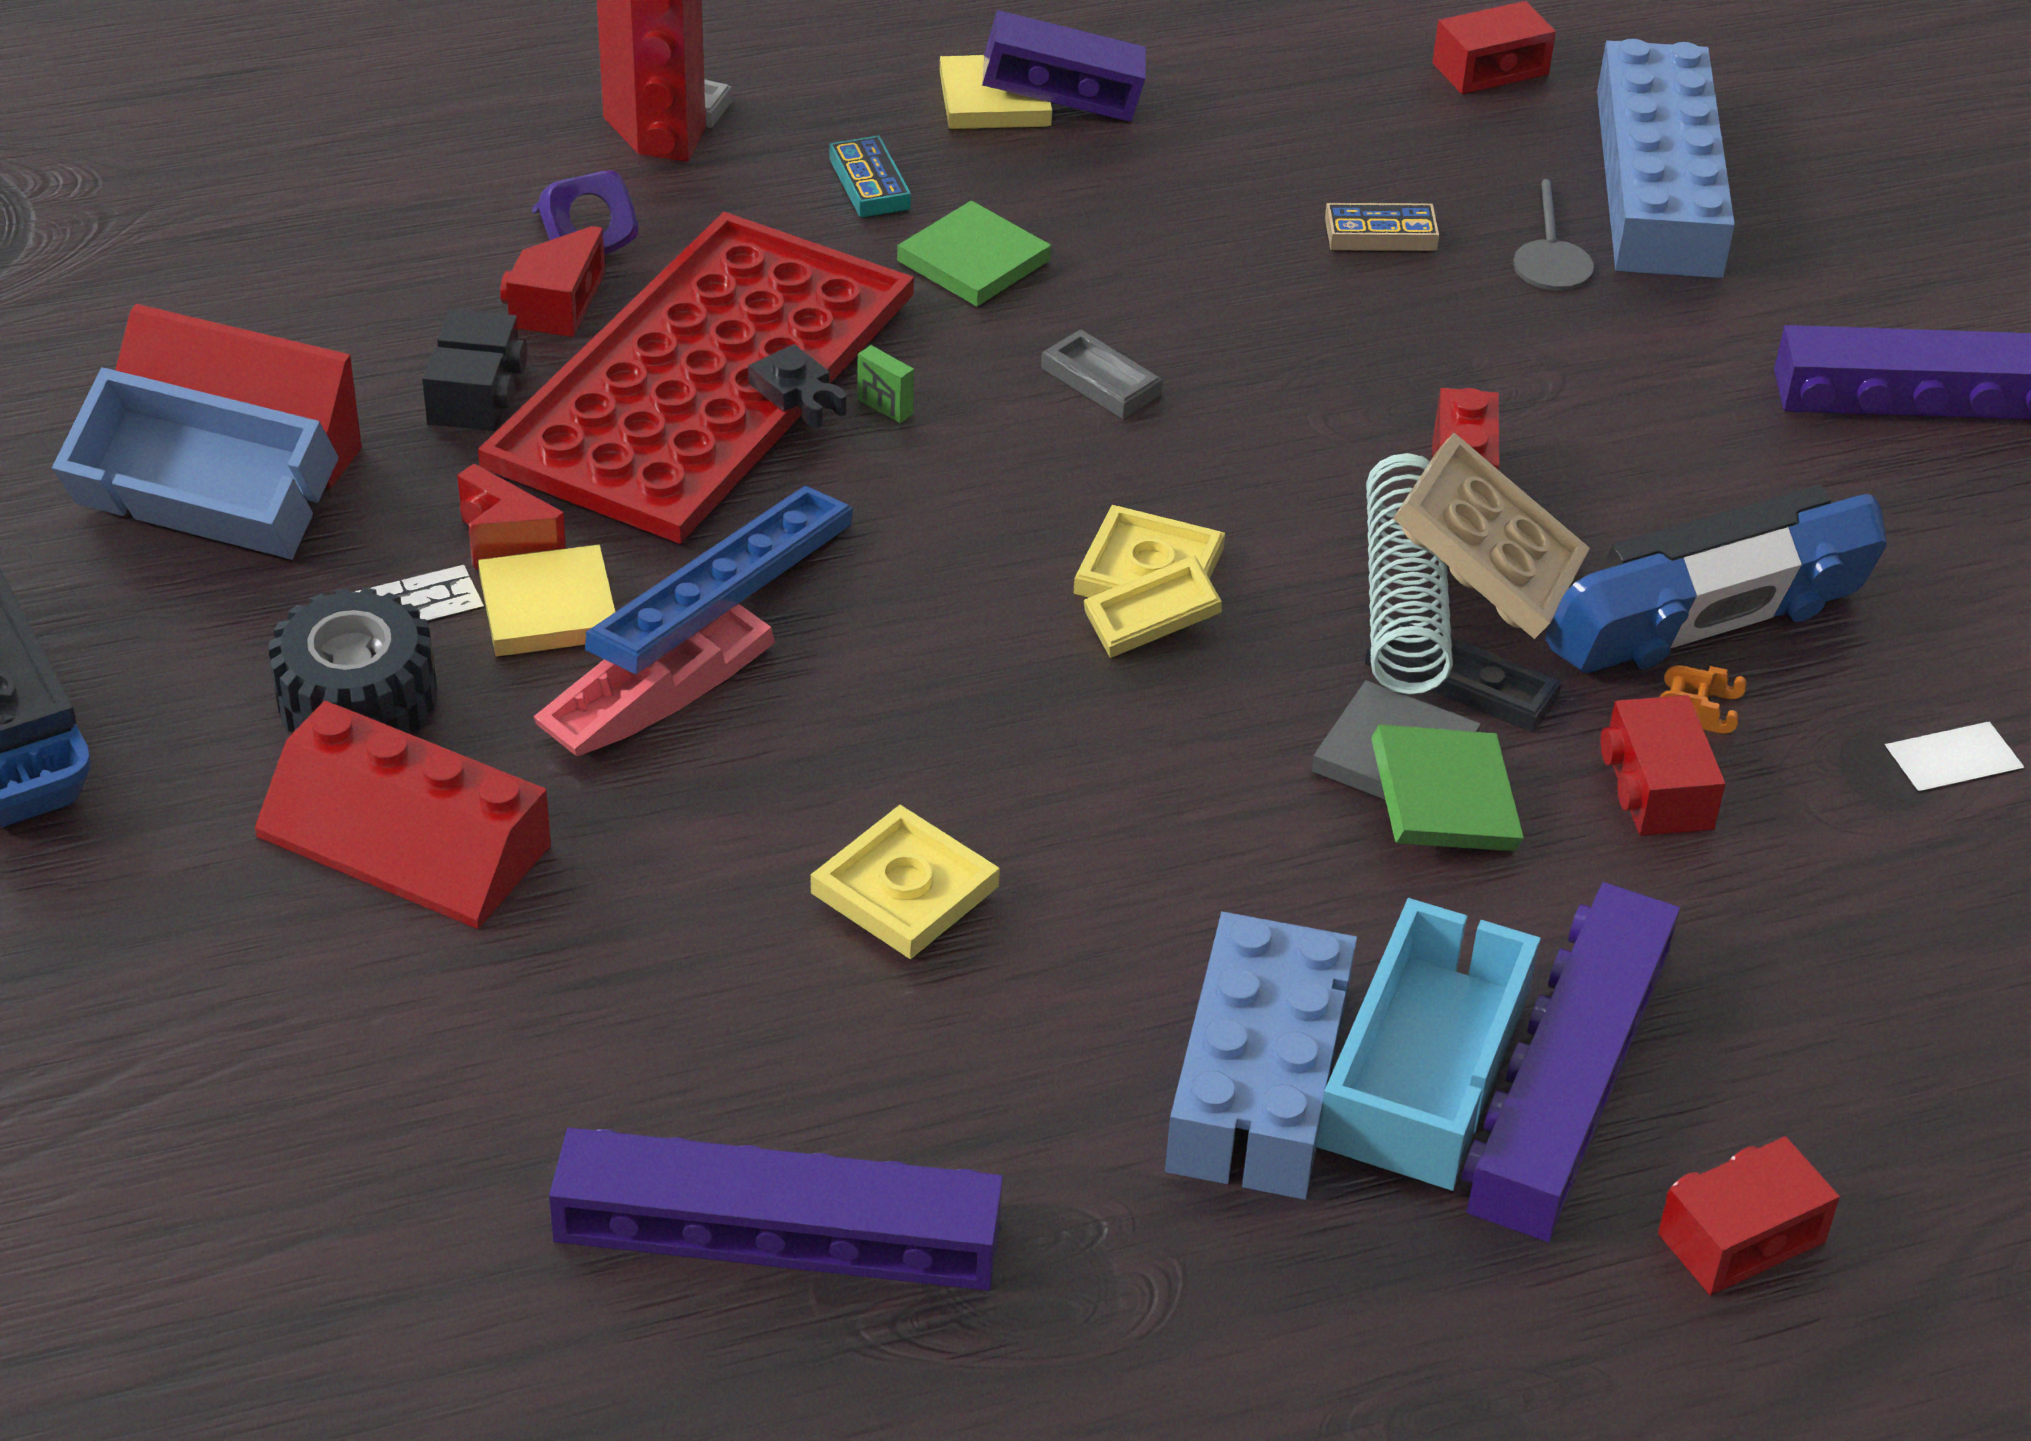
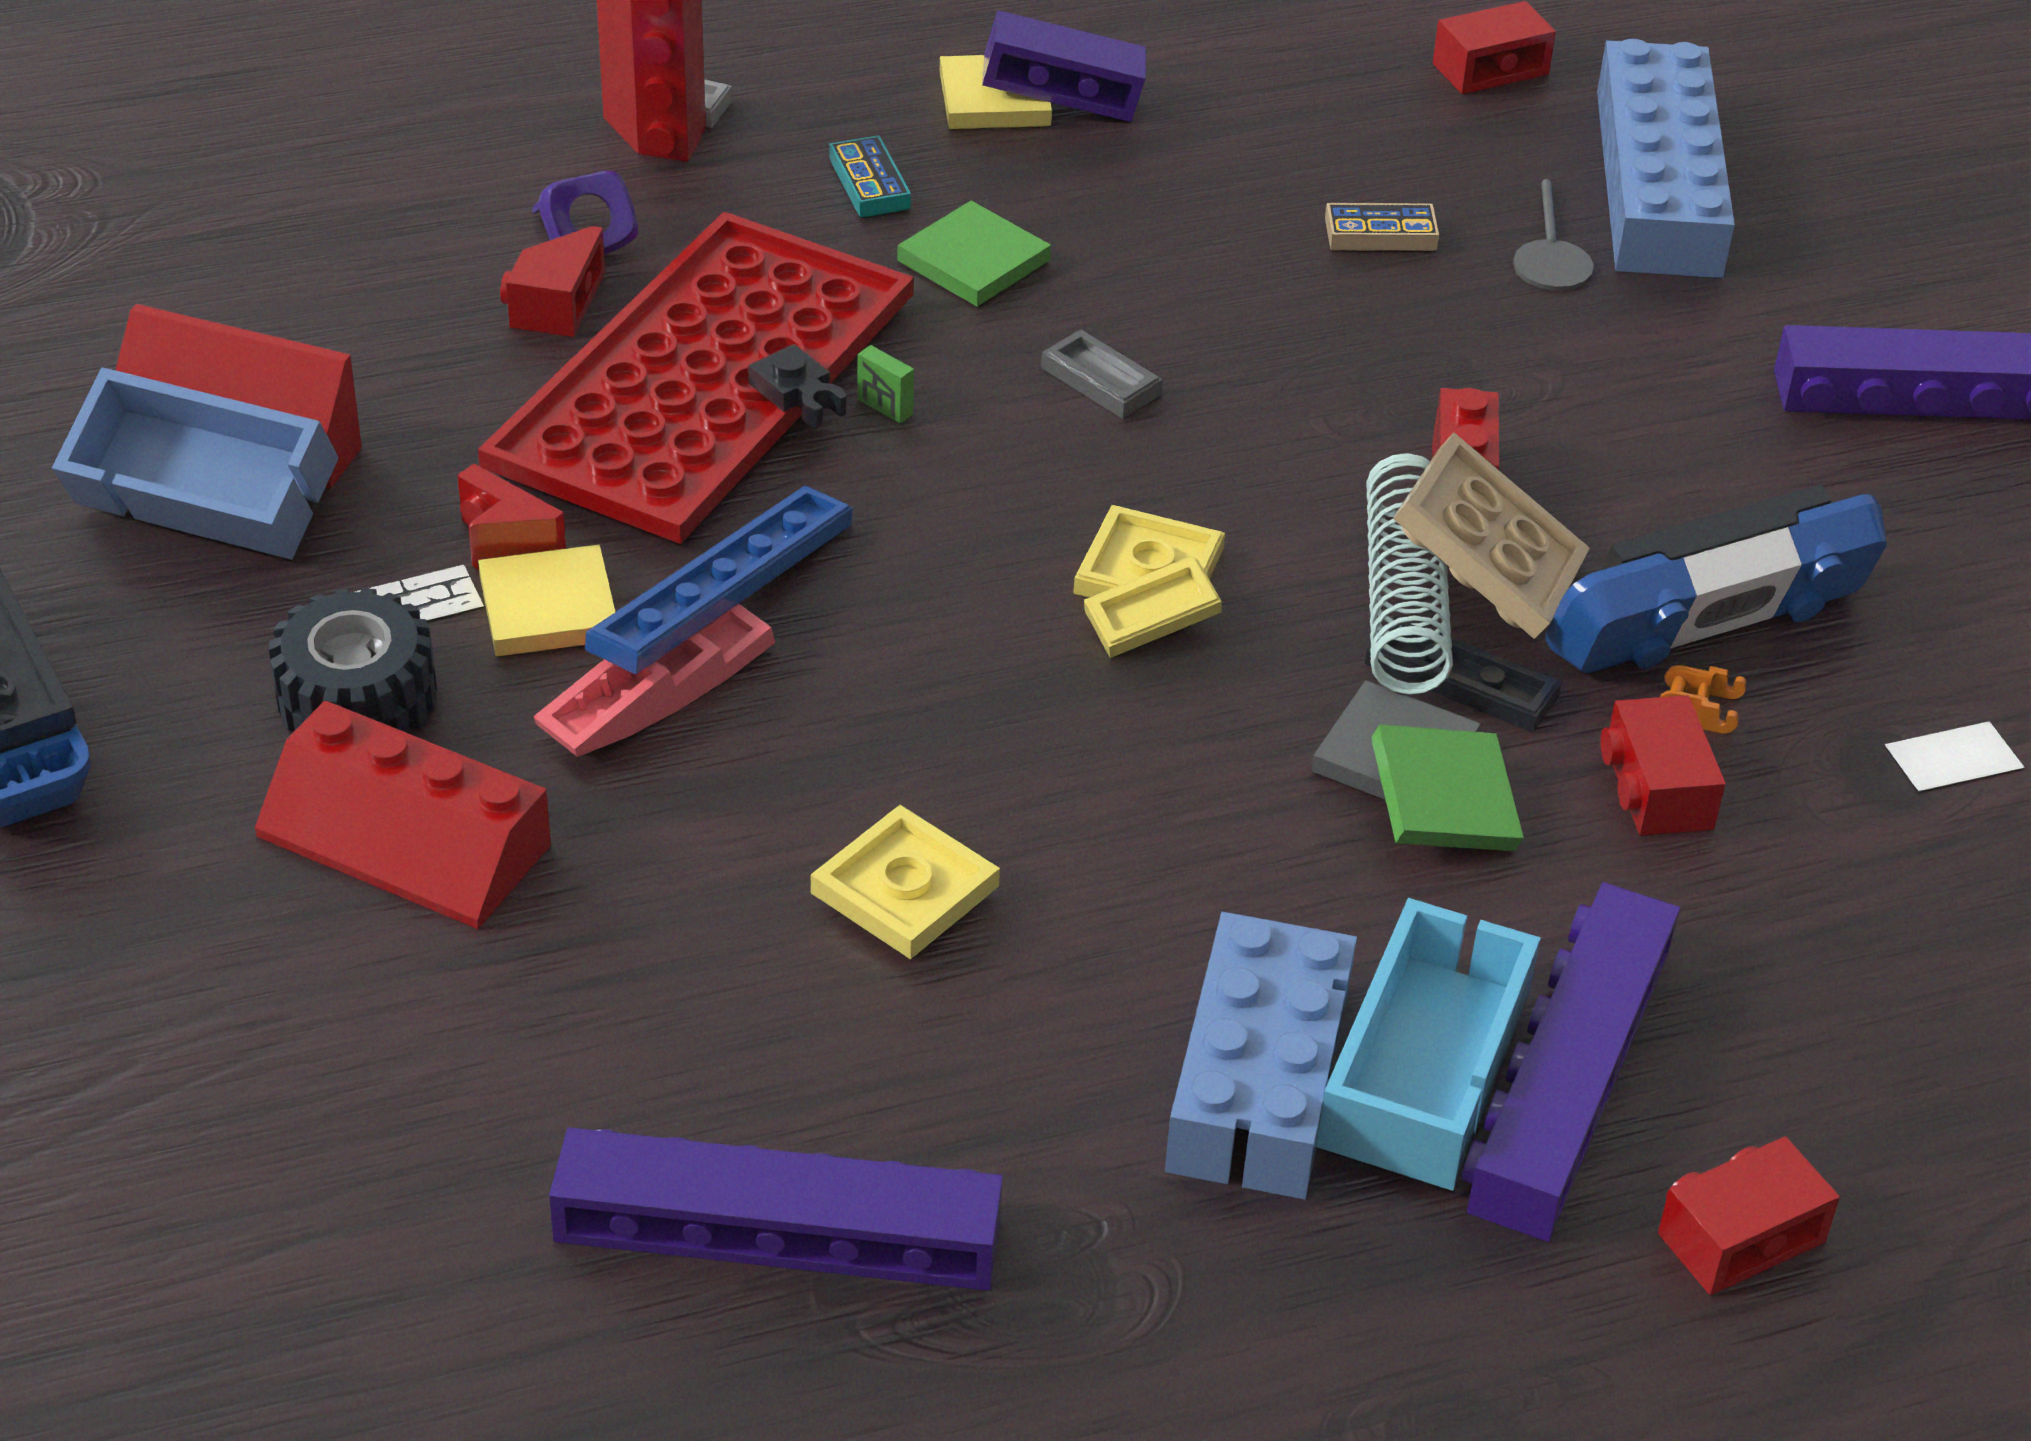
black piece [422,309,527,431] -> none

